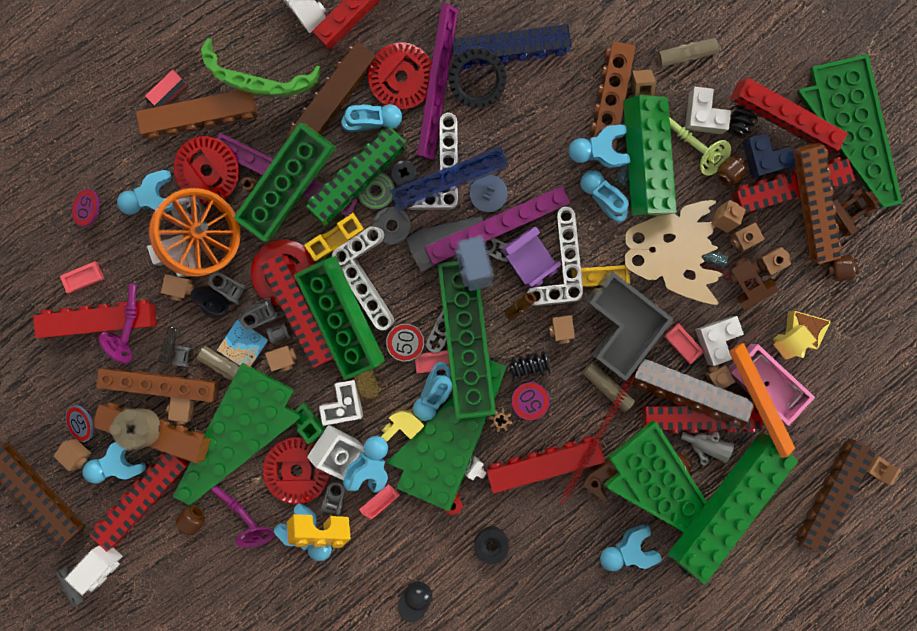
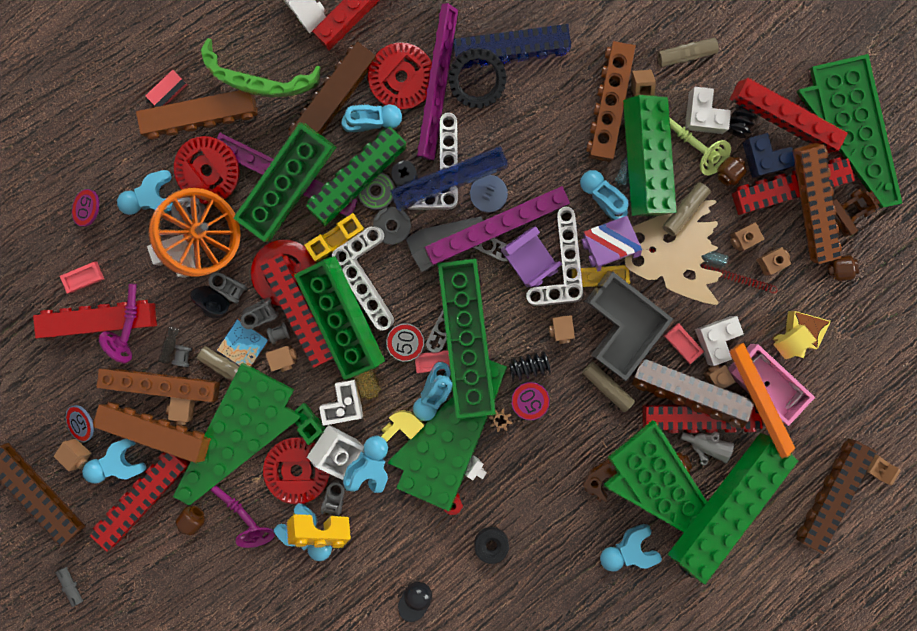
white brick [65,545,123,595] -> none
dark tan brick [110,408,160,450] -> none
medium nougat brick [161,274,194,301] -> none
reddish brown pin [241,177,258,194] -> none
coral tile [359,484,400,519] -> none
sand blue brick [455,236,493,291] -> none
red brick [486,436,605,493] -> none
reddish brown pin [505,292,536,320] -> none
red piece [560,376,634,504] -> none
medium azure piece [569,125,631,168] -> none
medium nougat brick [711,200,746,233] -> none
reddish brown tile [730,257,779,310] -> none
none -> panel [581,216,642,272]
none -> dark tan axle [662,183,711,236]

